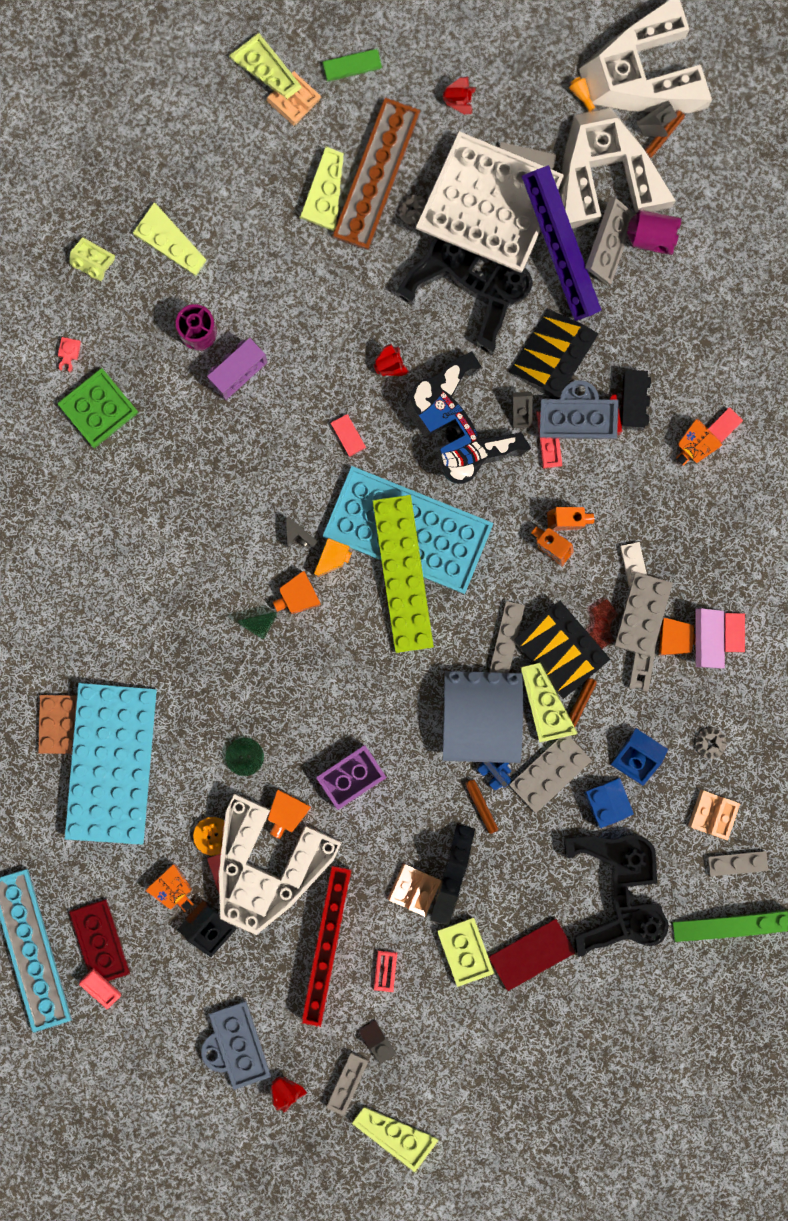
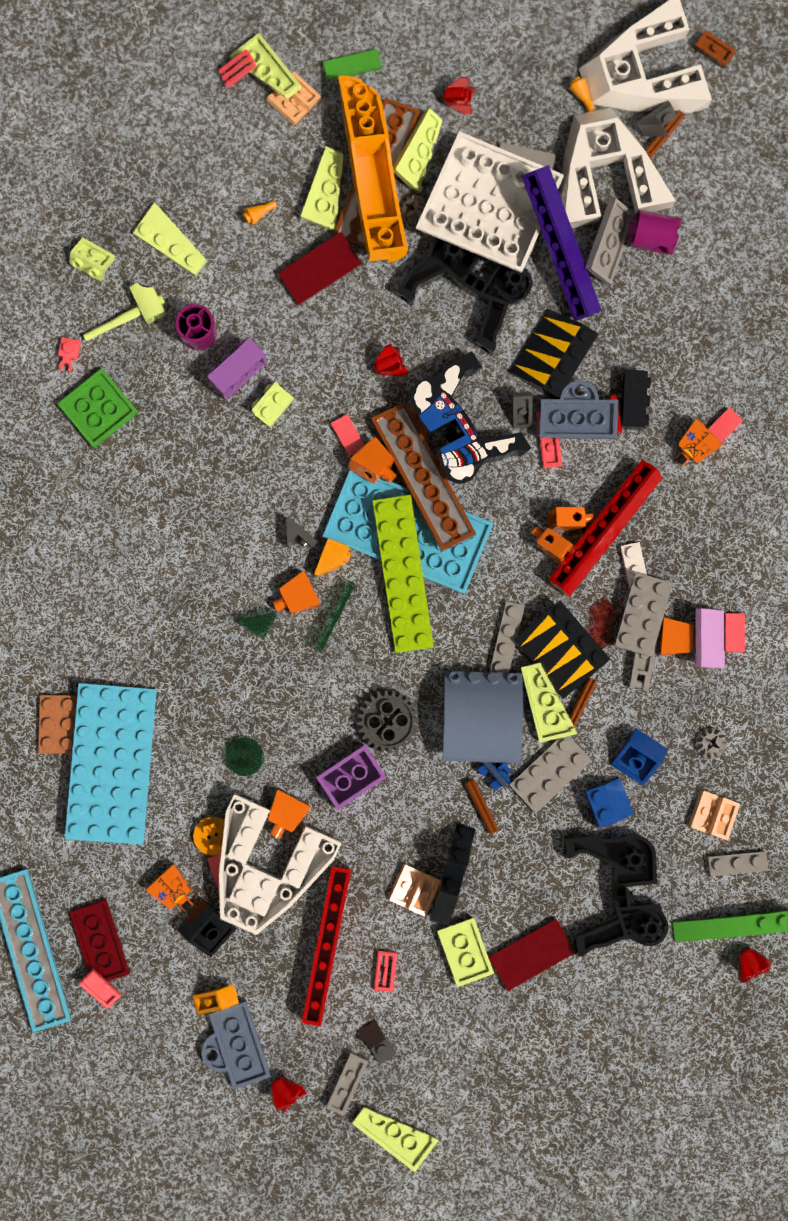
none -> yellowish green piece [83,283,167,341]
none -> light orange slope [192,984,239,1015]
none -> coral tile [218,49,257,87]
none -> light orange cone [242,200,277,226]
none -> yellowish green bracket [251,382,294,428]
none -> dark red tile [278,231,362,306]
none -> clear green tile [314,580,355,653]
none -> light orange slope [338,76,408,263]
none -> orange torso [348,437,397,483]
none -> dark grey gear [357,690,420,753]
none -> piece [371,402,476,552]
none -> yellowish green wing [393,108,442,193]
none -> red brick [548,459,663,598]
none -> dark orange plate [694,30,736,68]
none -> red brick [737,947,772,984]

